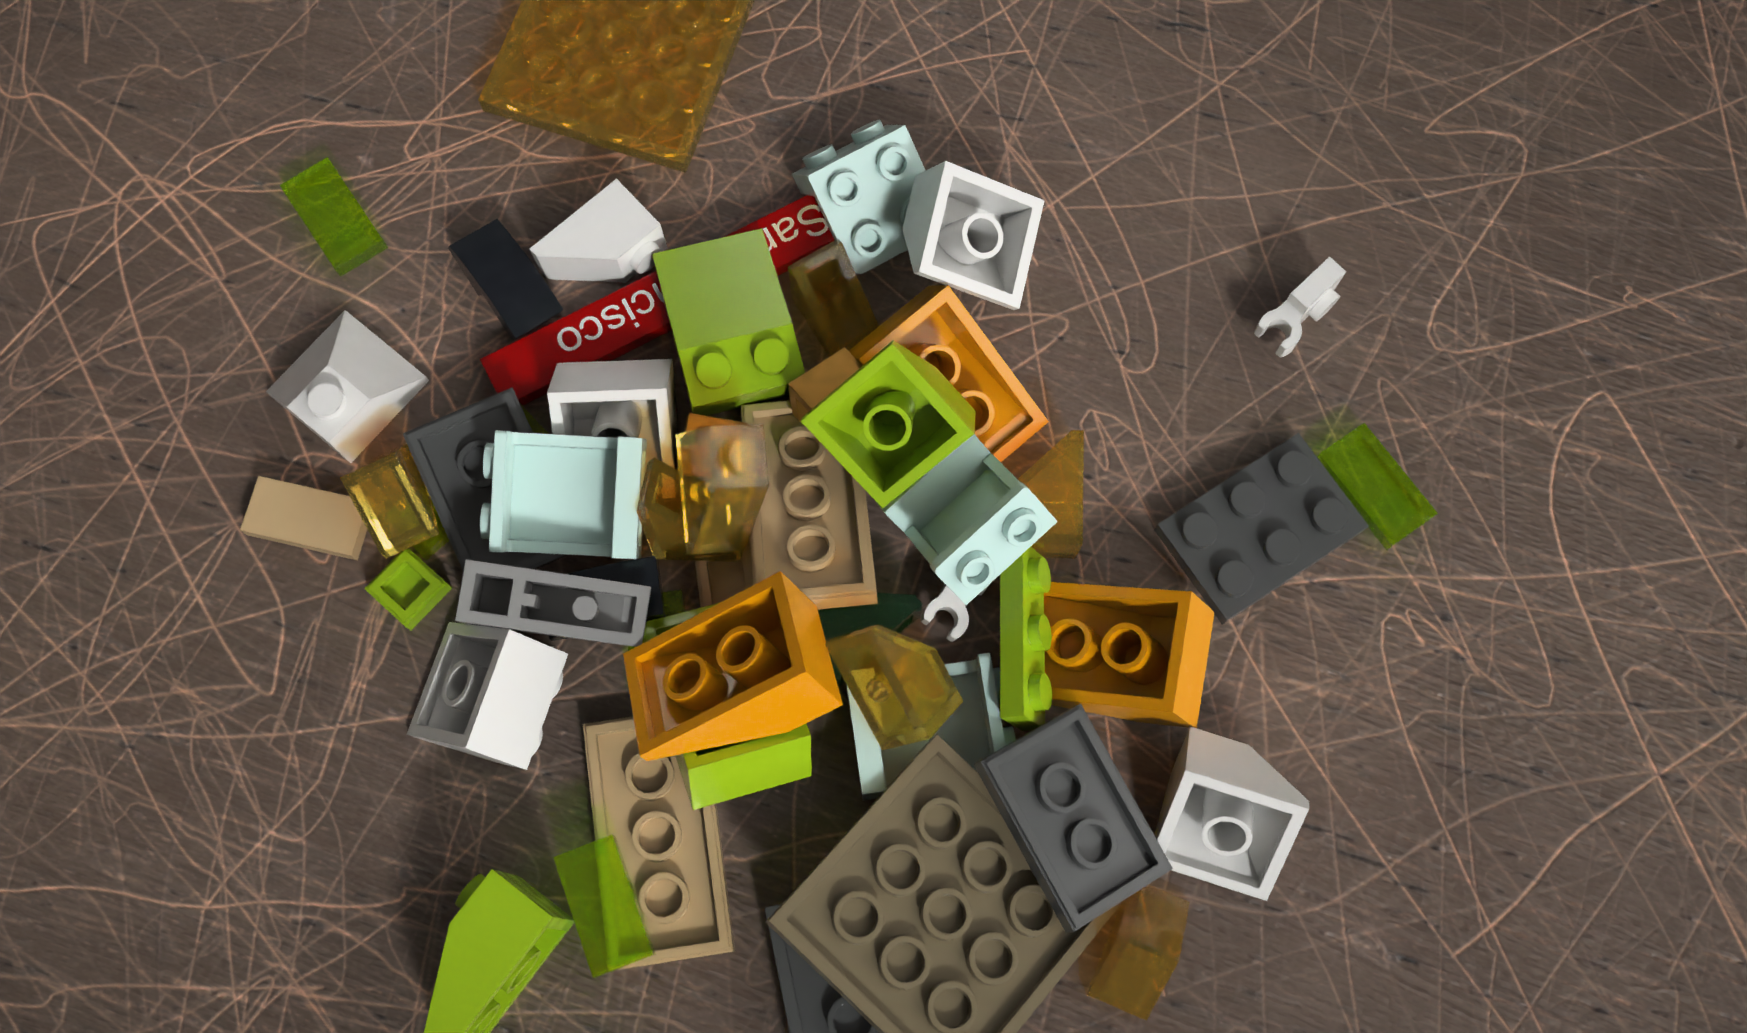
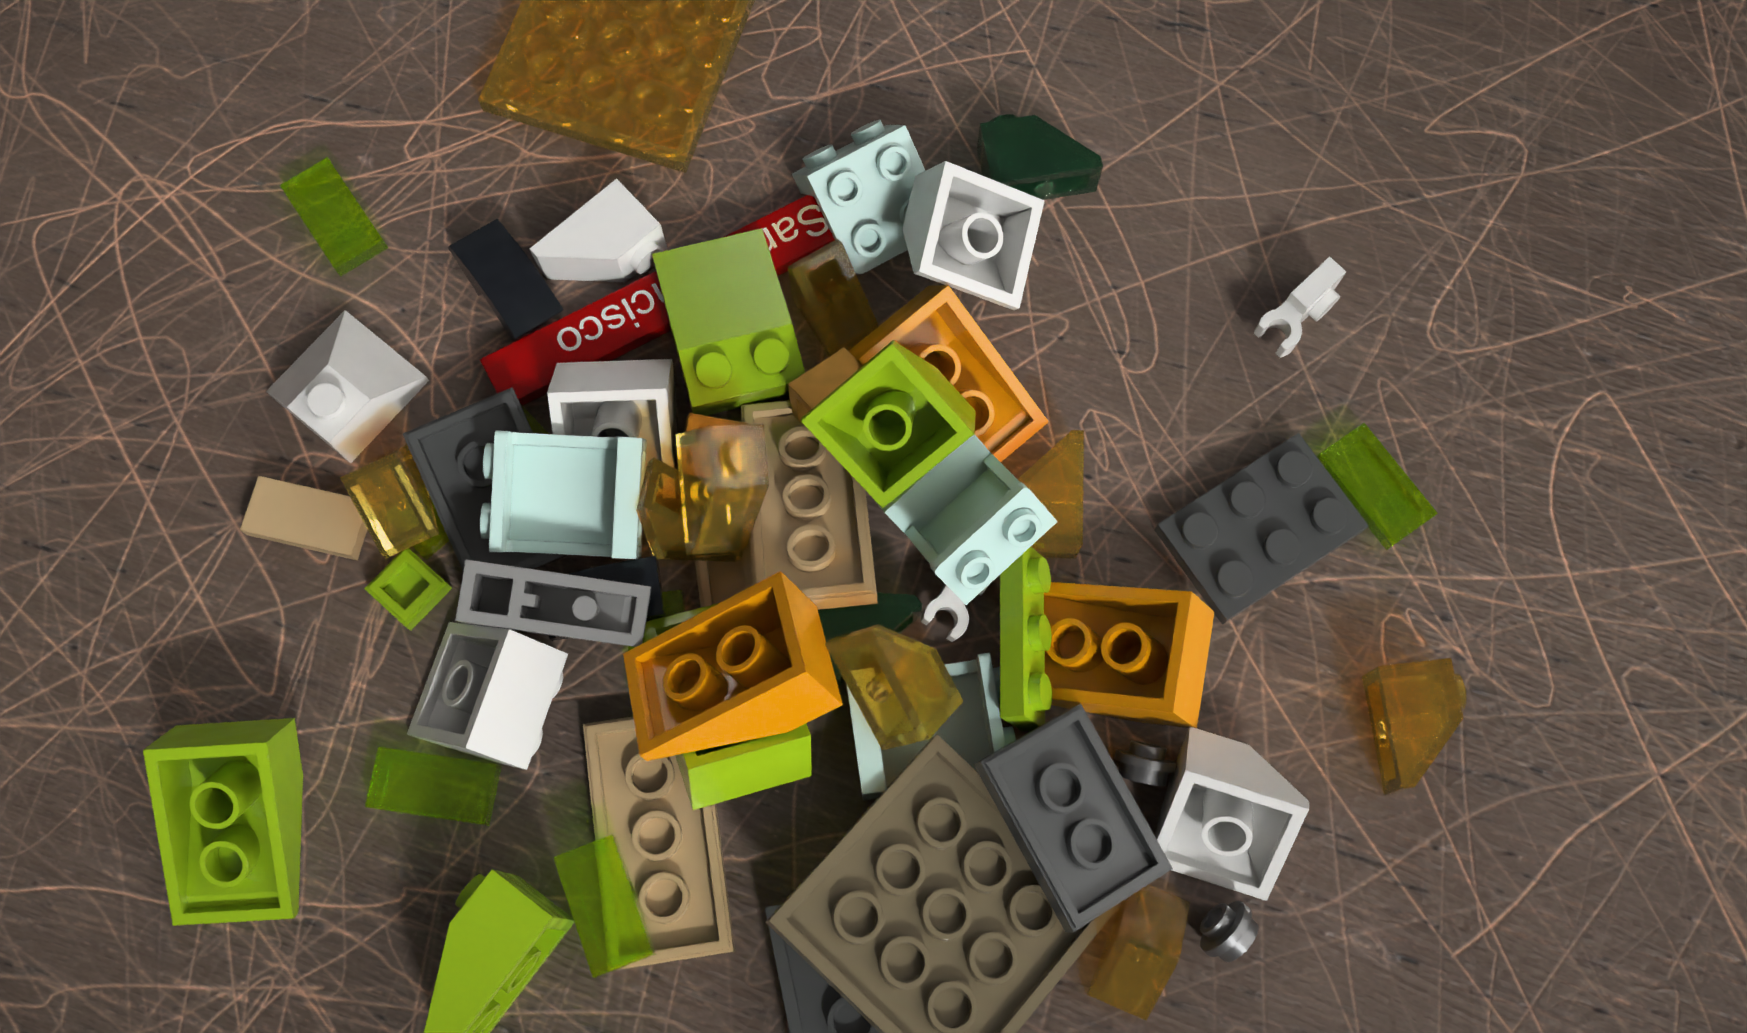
none -> lime slope [143,718,303,926]
none -> clear neon green tile [365,747,502,826]
none -> clear green slope [977,114,1103,200]
none -> flat silver plate [1114,740,1177,786]
none -> flat silver plate [1200,901,1259,962]
none -> clear yellow slope [1362,658,1466,795]

